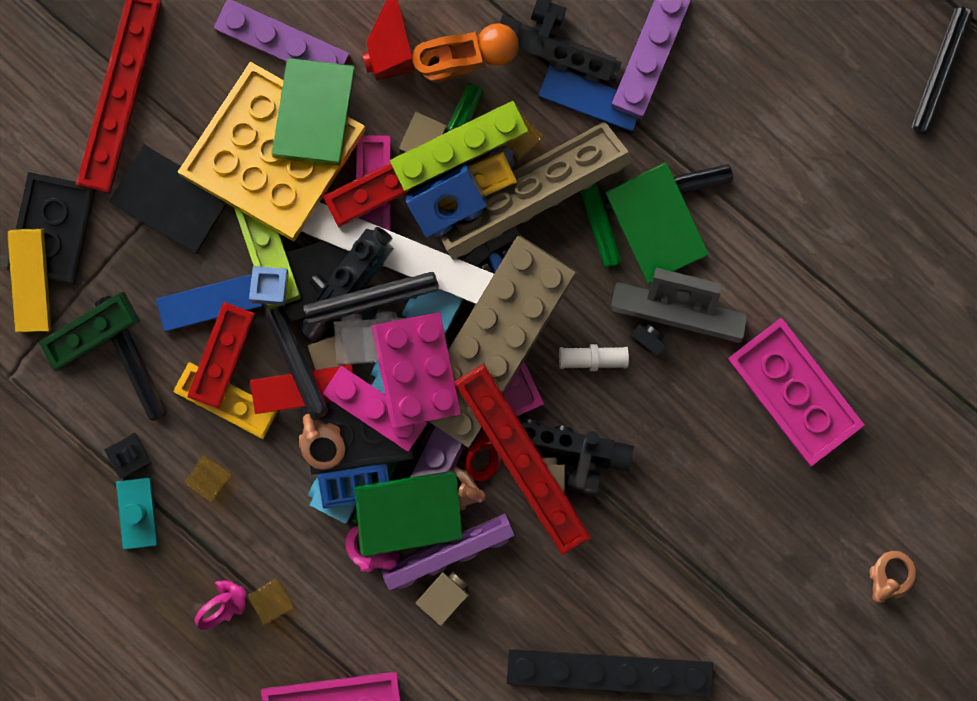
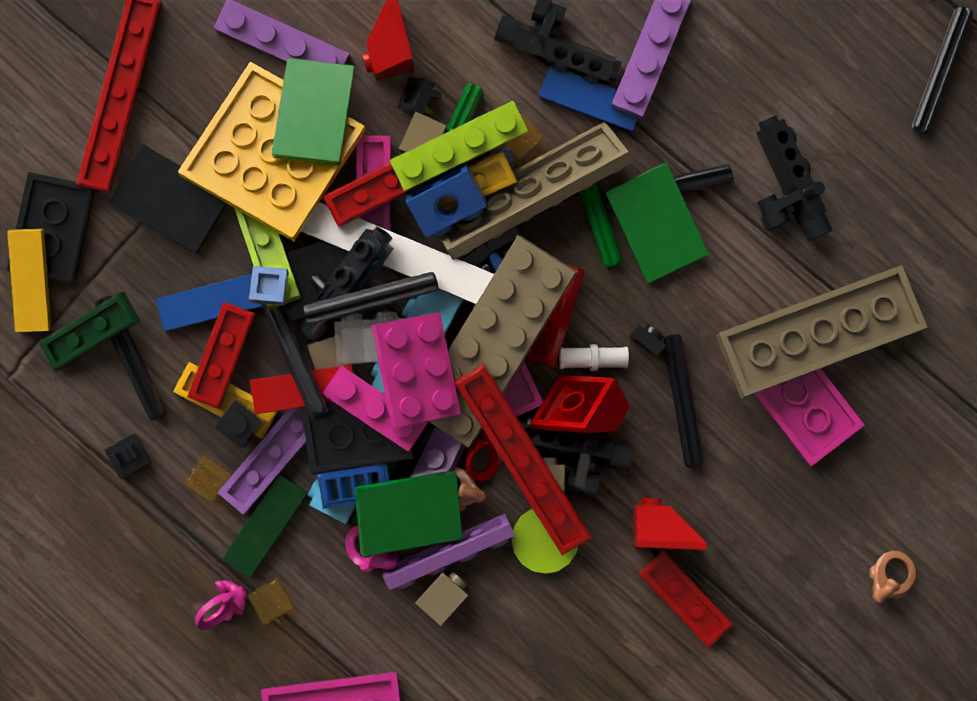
teal tile [116,478,159,549] -> none
nougat piece [299,414,346,470] -> none
orange piece [412,23,519,83] -> none
black plate [507,649,713,697] -> none
dark grey bracket [610,268,747,343] -> none
none -> black brick [214,400,266,448]
none -> medium lavender plate [218,407,306,515]
none -> dark green tile [222,474,308,578]
none -> black tile [397,77,442,116]
none -> lime tile [511,508,578,574]
none -> red tile [525,265,585,368]
none -> red slope [530,375,630,433]
none -> red slope [632,498,707,550]
none -> red tile [638,550,733,648]
none -> black axle [663,334,703,468]
none -> dark tan plate [716,265,928,399]
none -> black piece [756,115,833,242]

